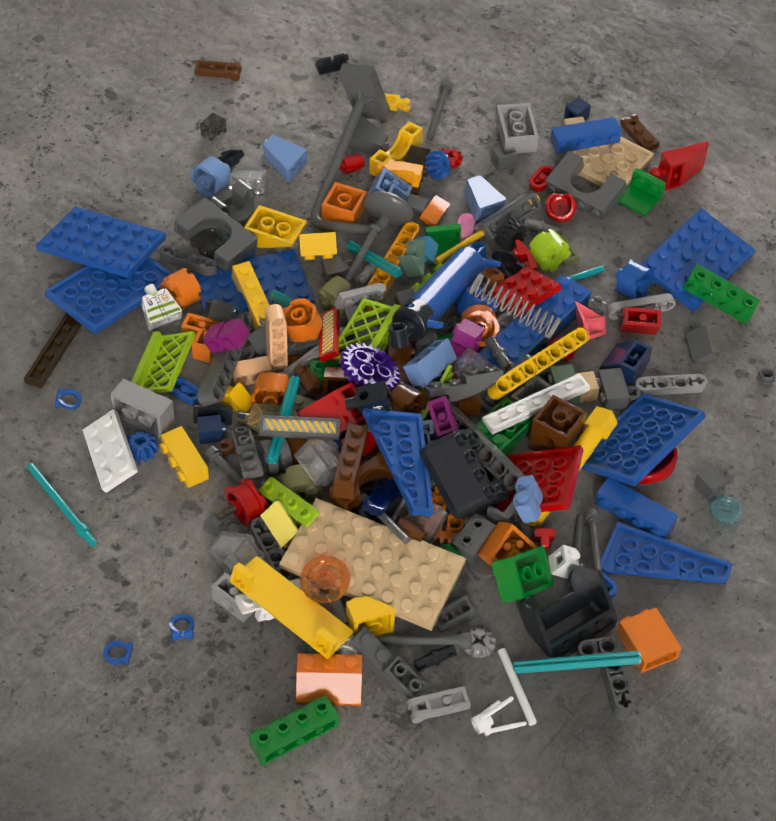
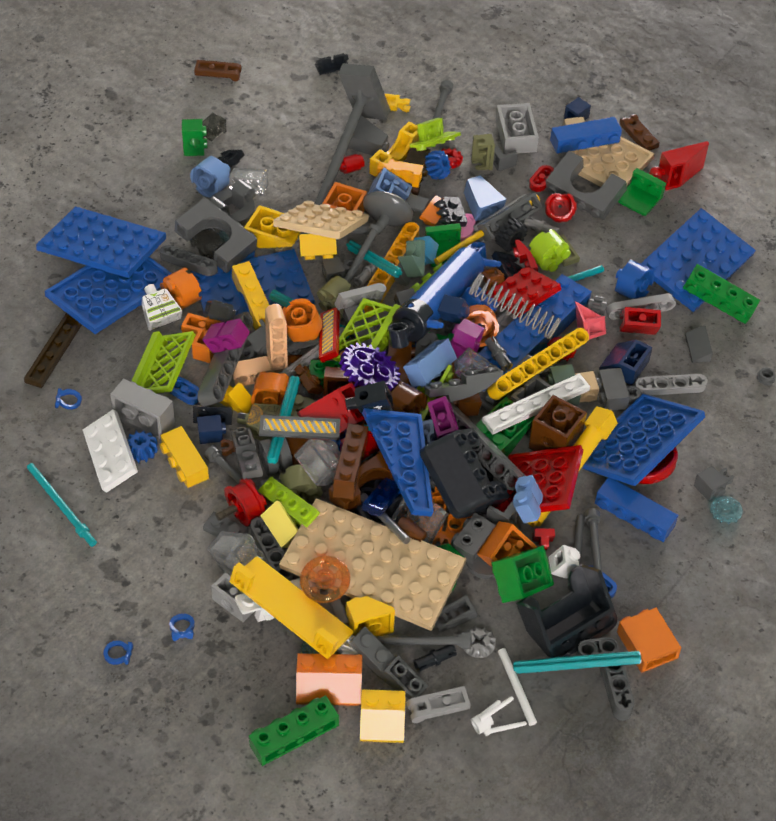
medium blue slope [263,135,307,182] -> none
blue wing [601,522,733,584] -> none
none -> green brick [182,119,208,156]
none -> tan plate [273,201,369,239]
none -> slope [360,689,405,743]
none -> lime bracket [410,118,461,151]
none -> black plate [434,196,467,227]
none -> dark blue brick [438,295,470,324]
none -> olive hinge [471,134,495,171]

